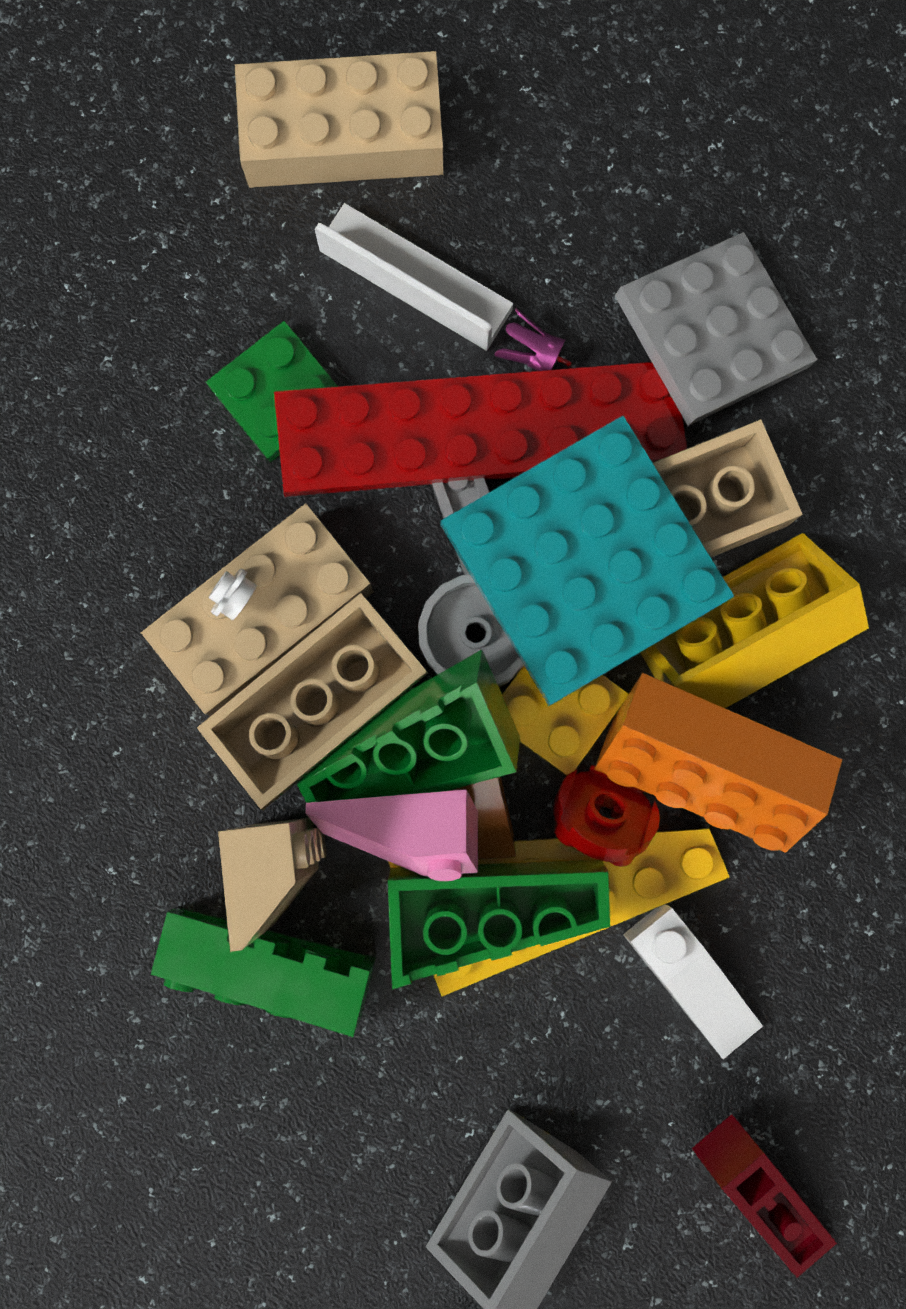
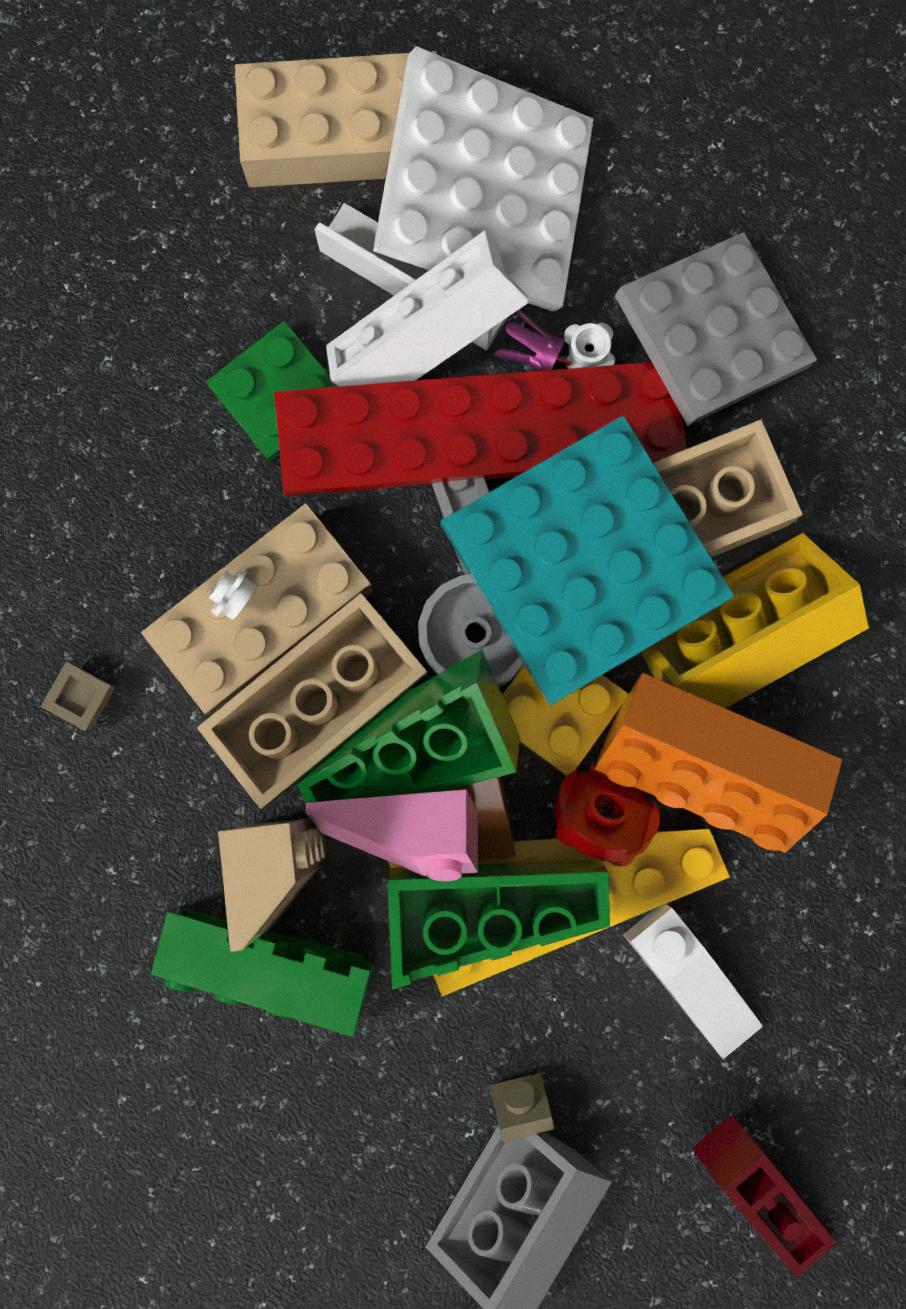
none -> dark tan plate [40,662,116,732]
none -> white panel [326,230,528,387]
none -> white plate [373,46,594,312]
none -> dark tan plate [490,1073,554,1142]
none -> white plate [564,323,615,369]

